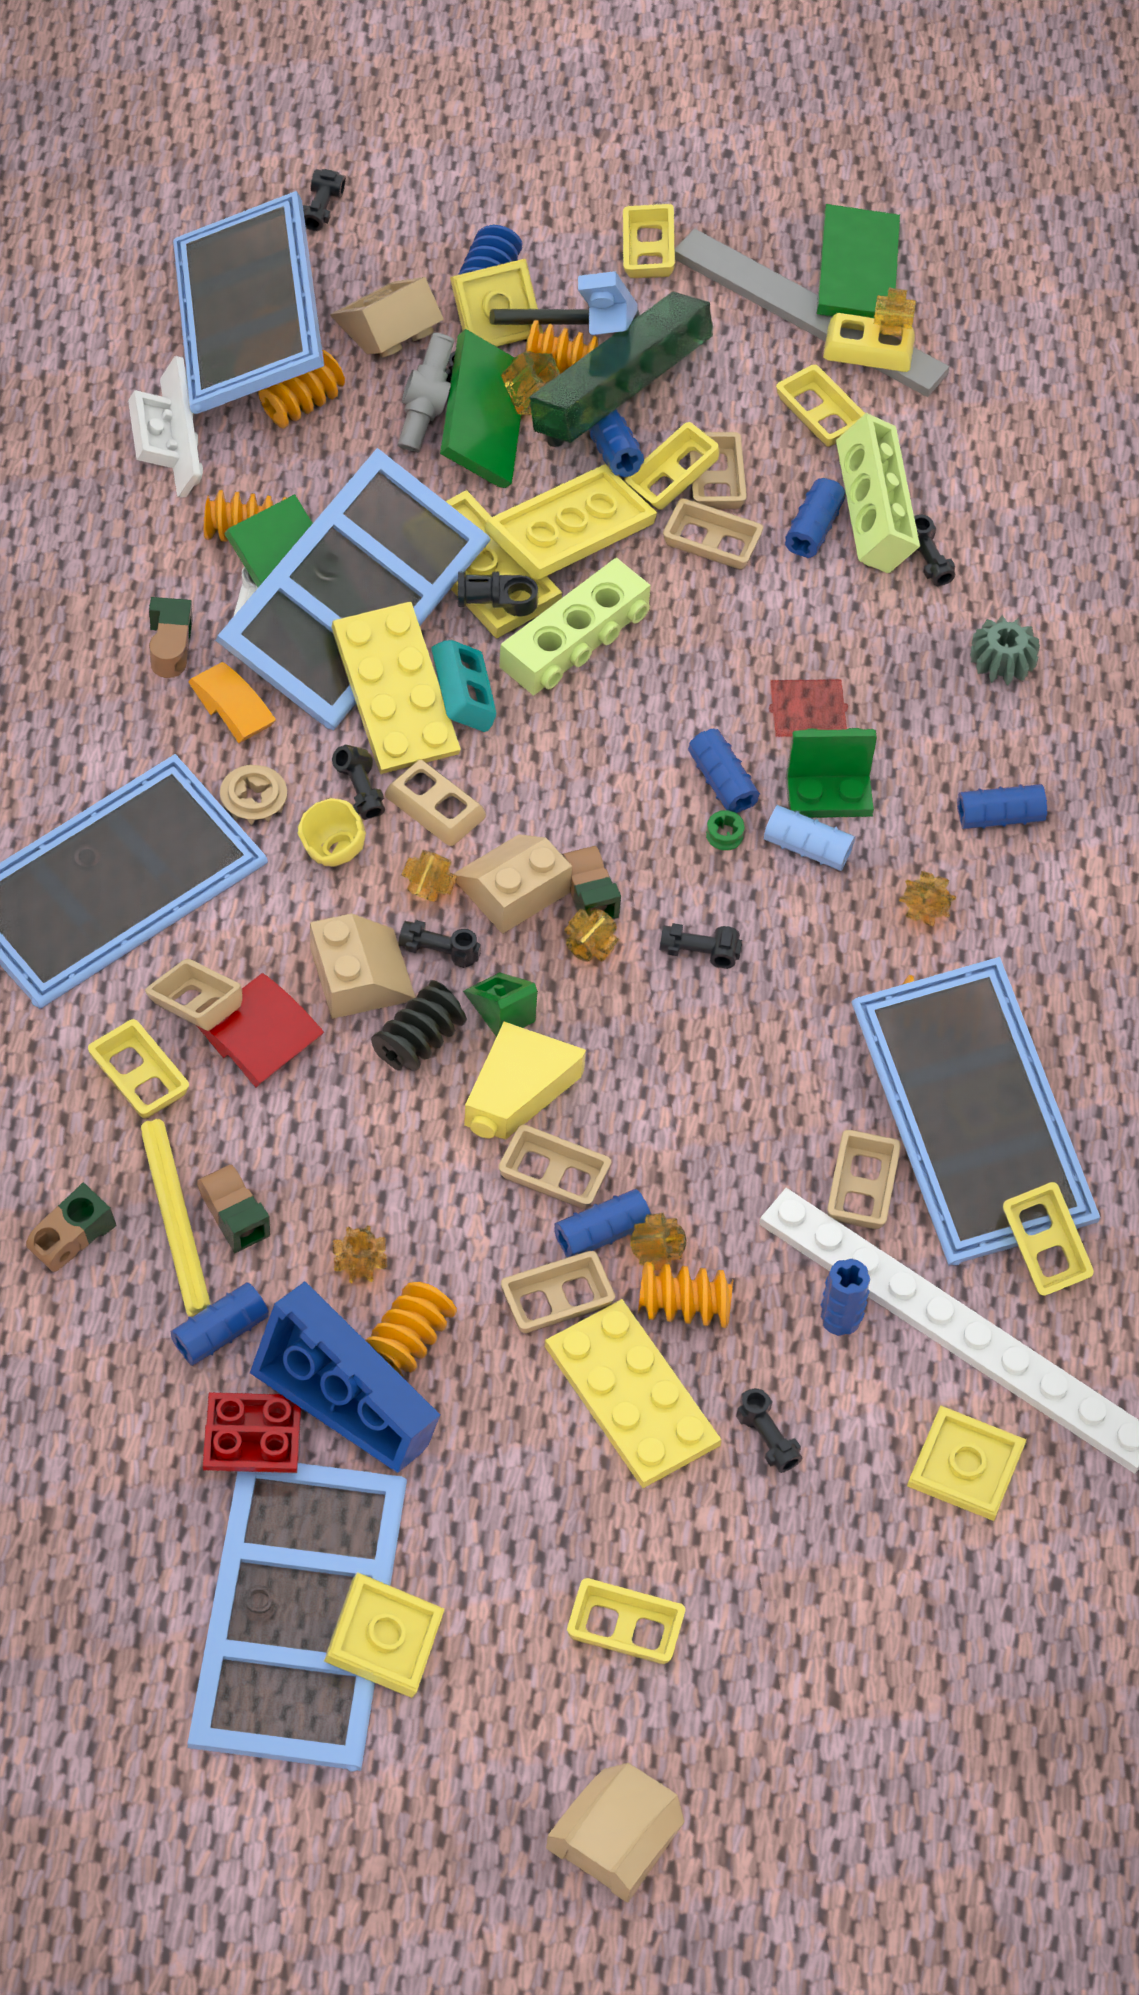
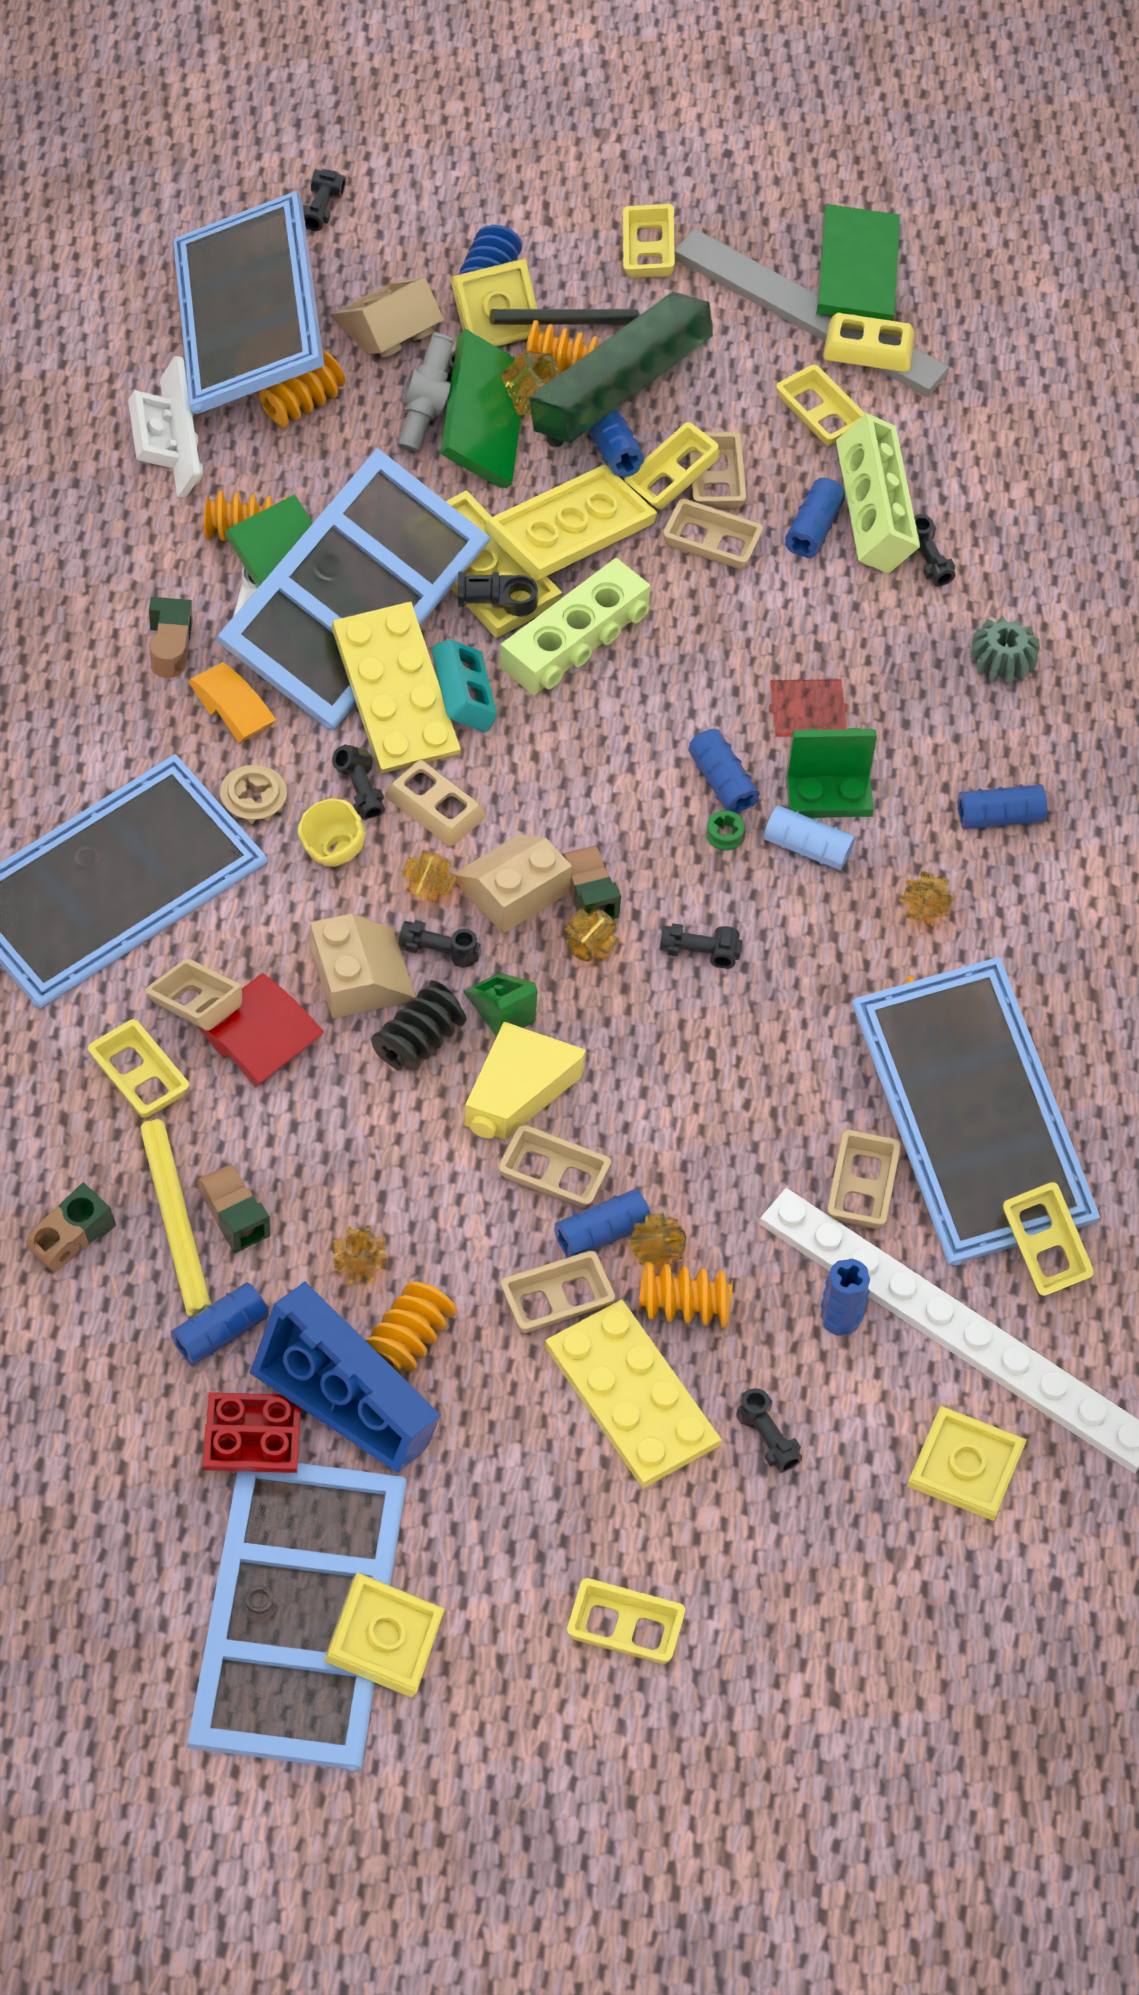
tan slope [546,1763,685,1903] -> none
light blue slope [578,271,637,335] -> none
clear yellow gear [873,288,916,337] -> none

